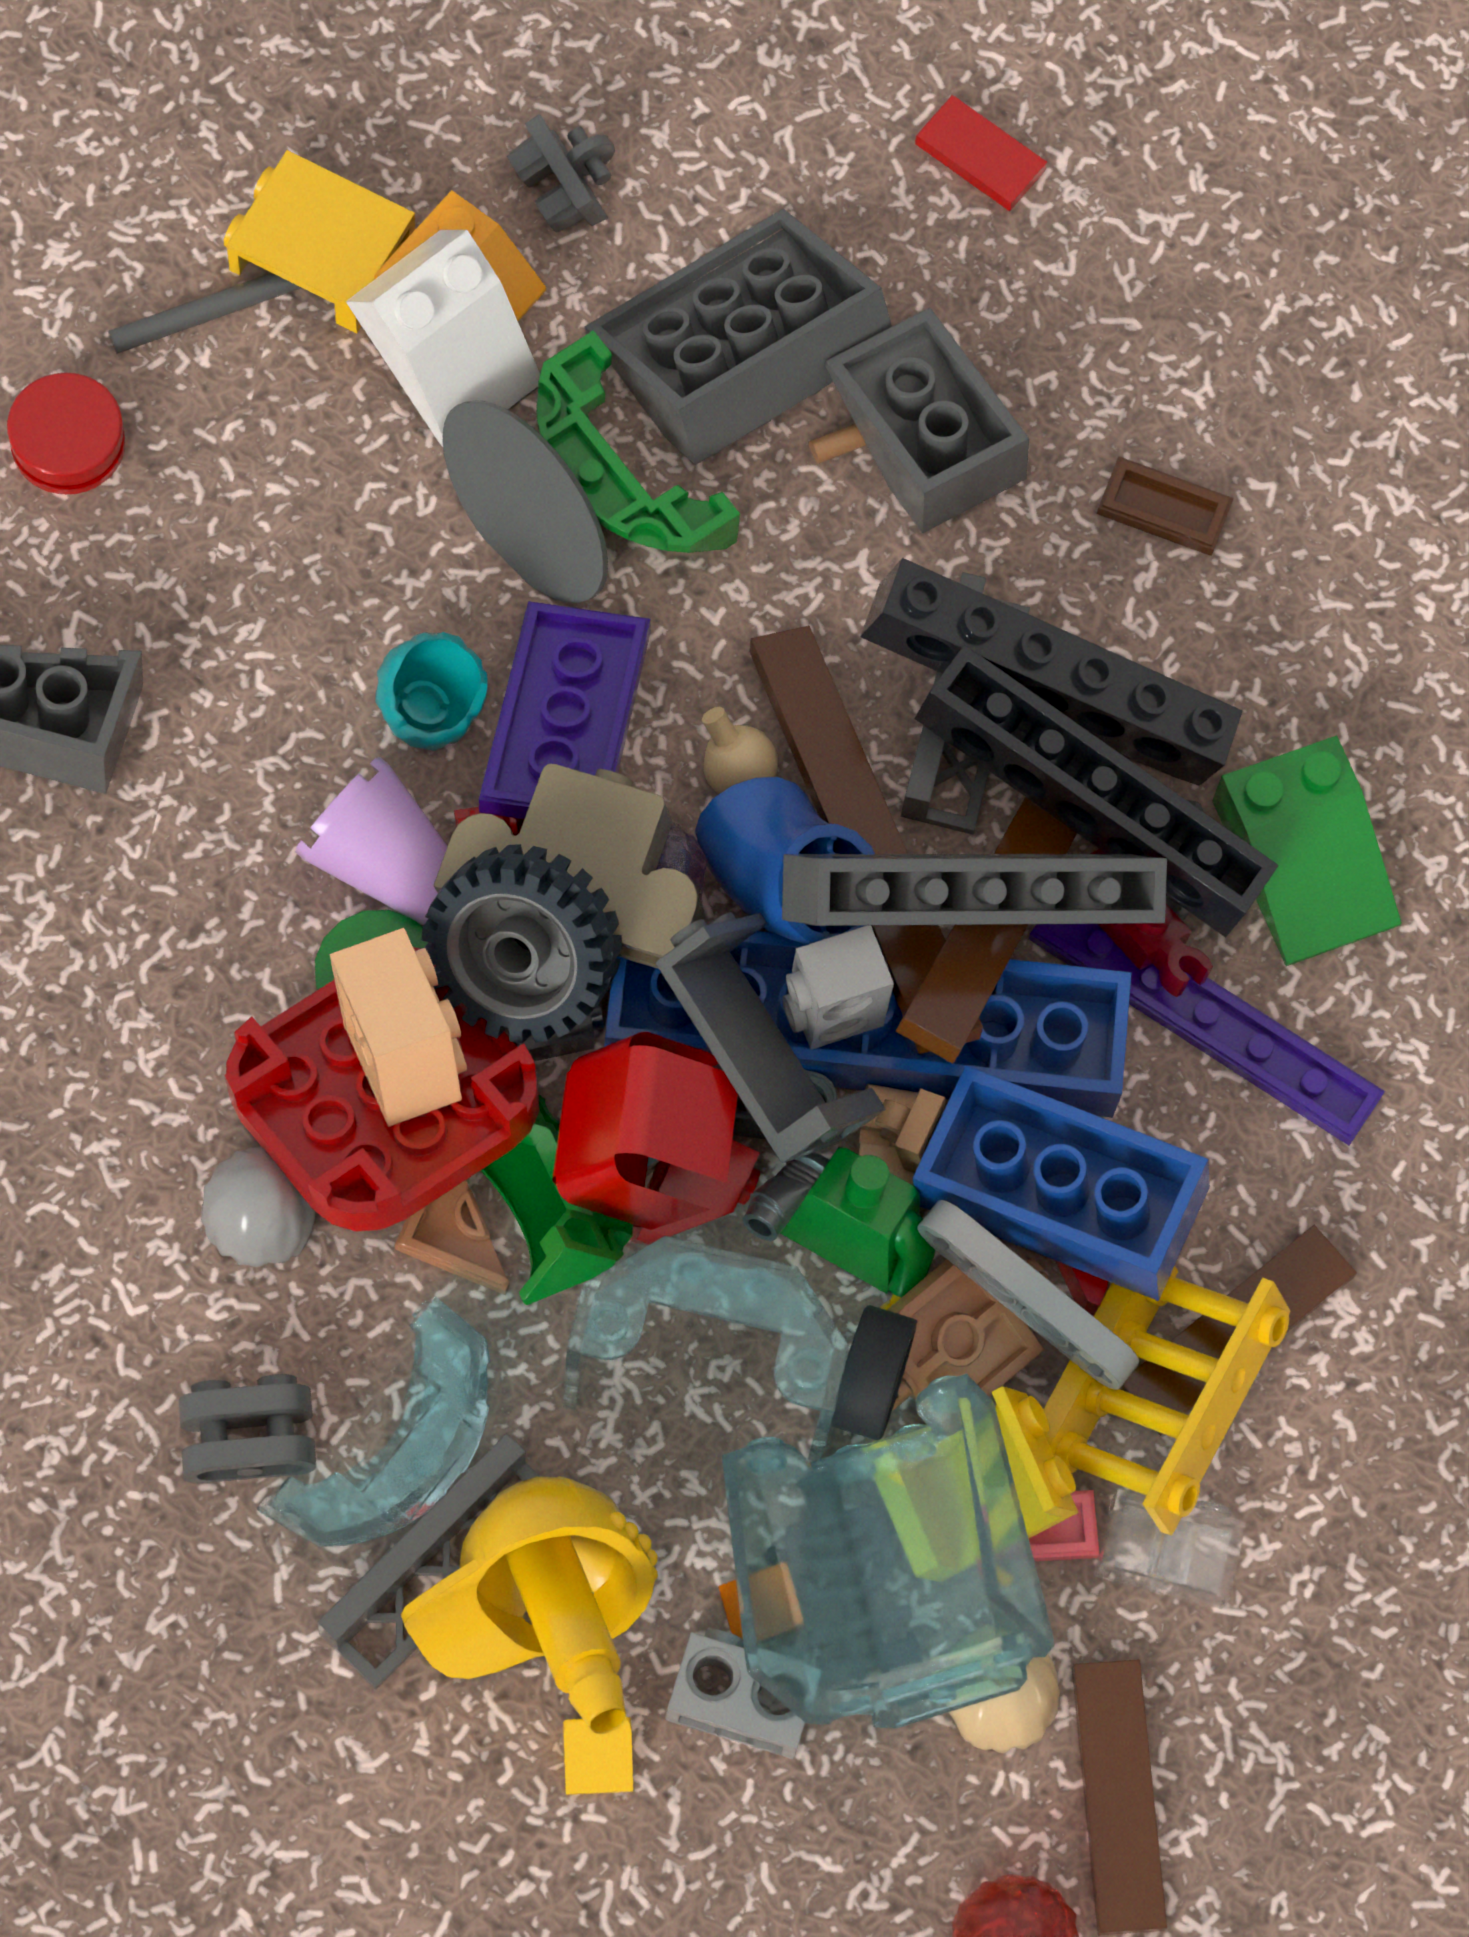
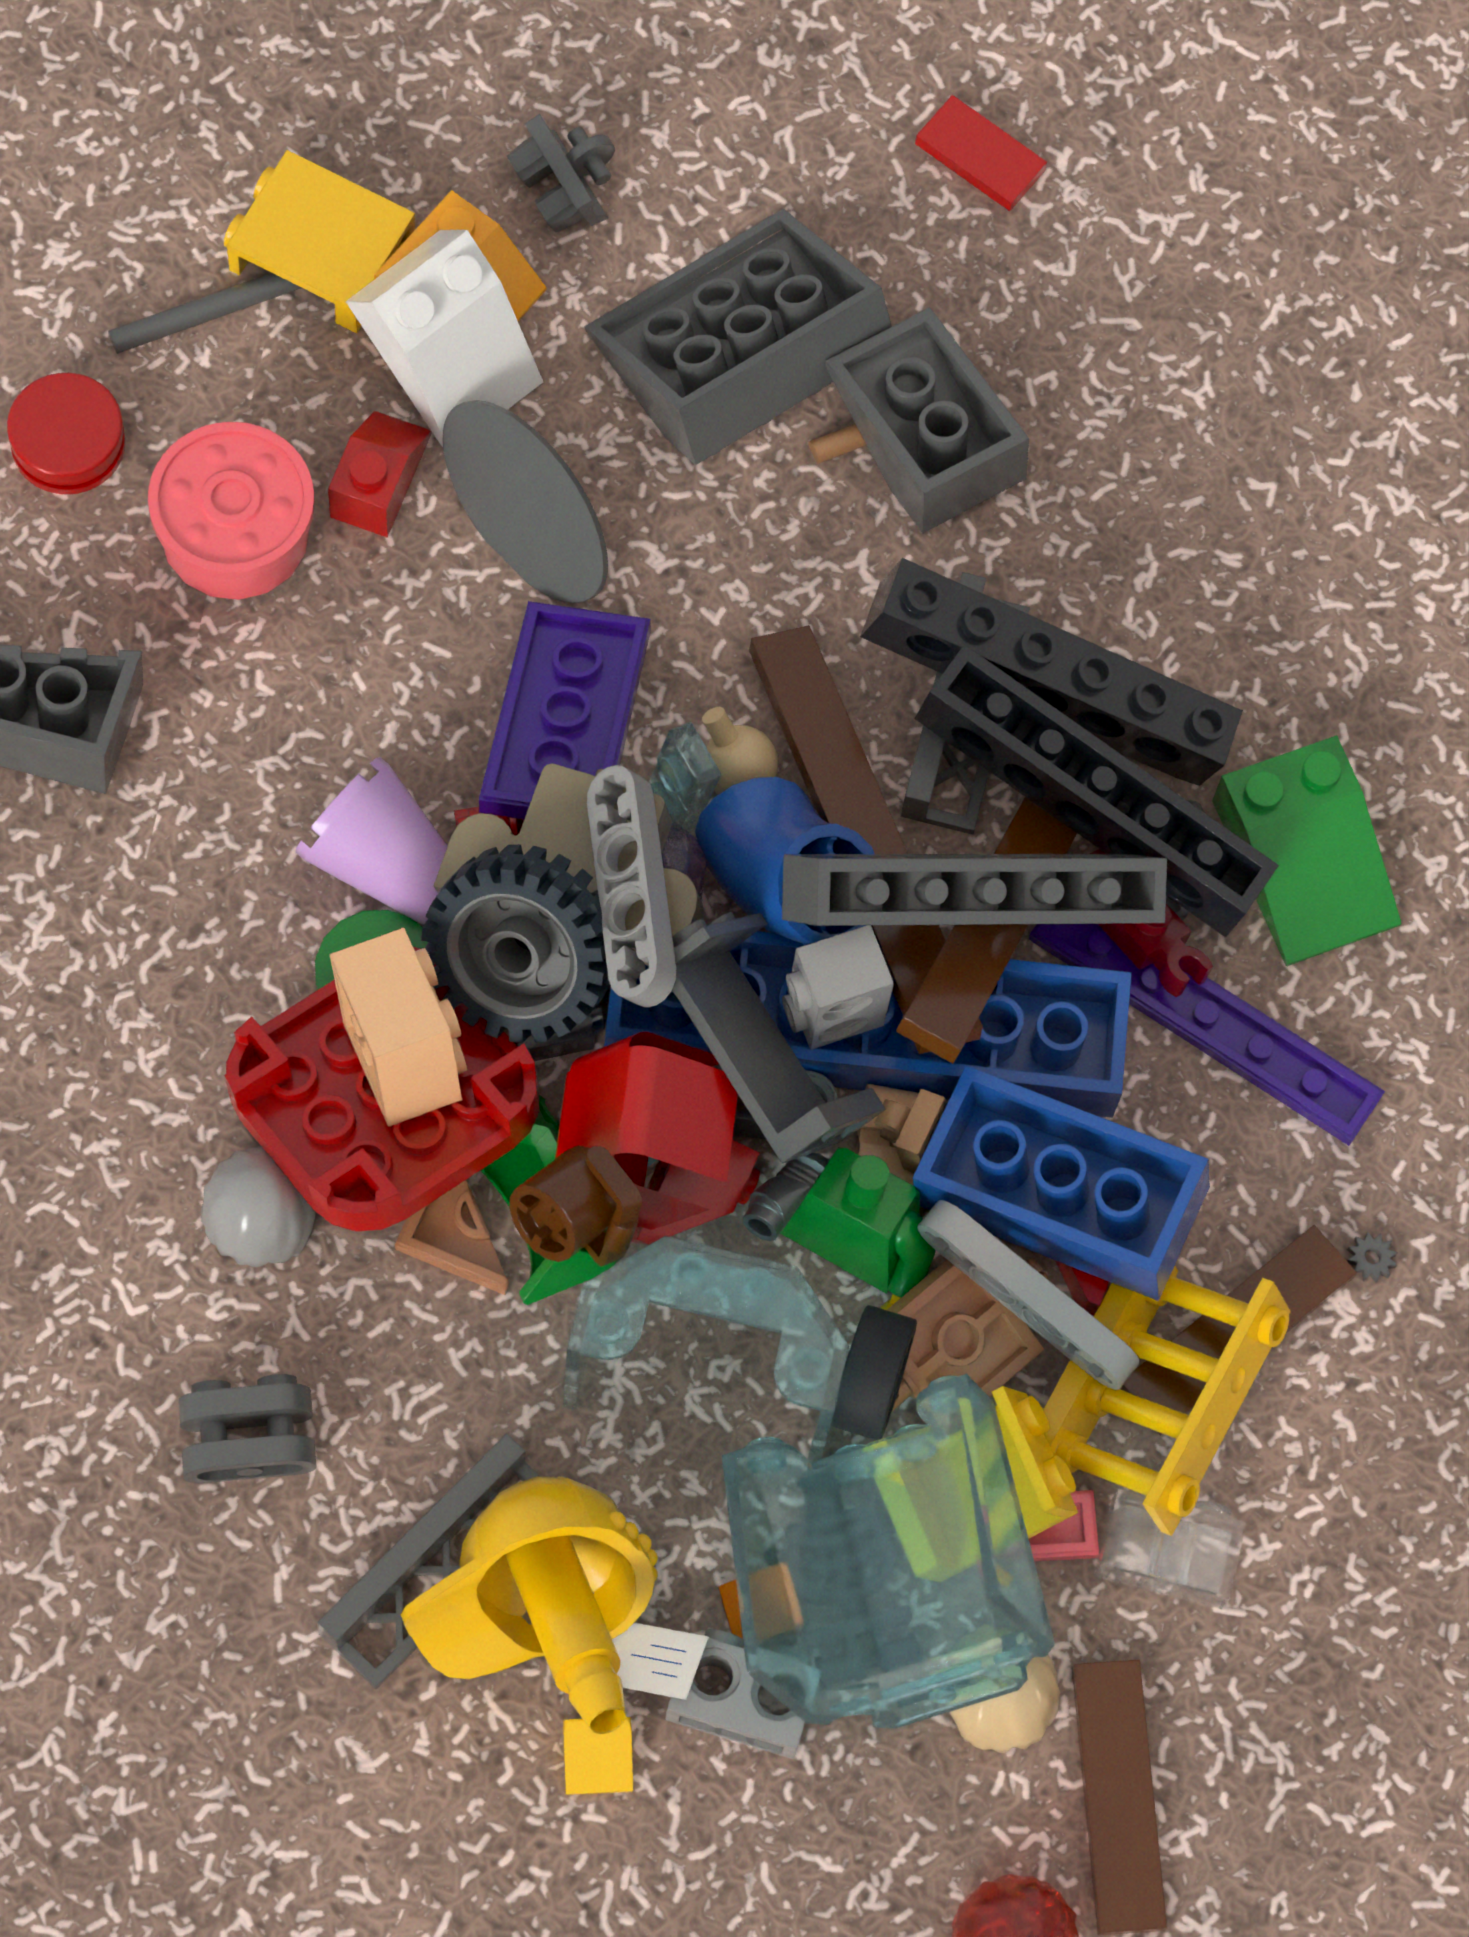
clear light blue windscreen [257,1297,491,1547] -> none
teal hair [375,632,488,751] -> none
green windscreen [536,330,740,553] -> none
reddish brown tile [1097,456,1233,556] -> none
none -> coral wheel [148,422,314,600]
none -> red slope [328,411,432,538]
none -> reddish brown piece [509,1145,642,1266]
none -> light grey beam [587,765,676,1007]
none -> white sticker [612,1623,709,1700]
none -> clear light blue plate [649,722,722,836]
none -> dark grey piece [1347,1232,1398,1283]

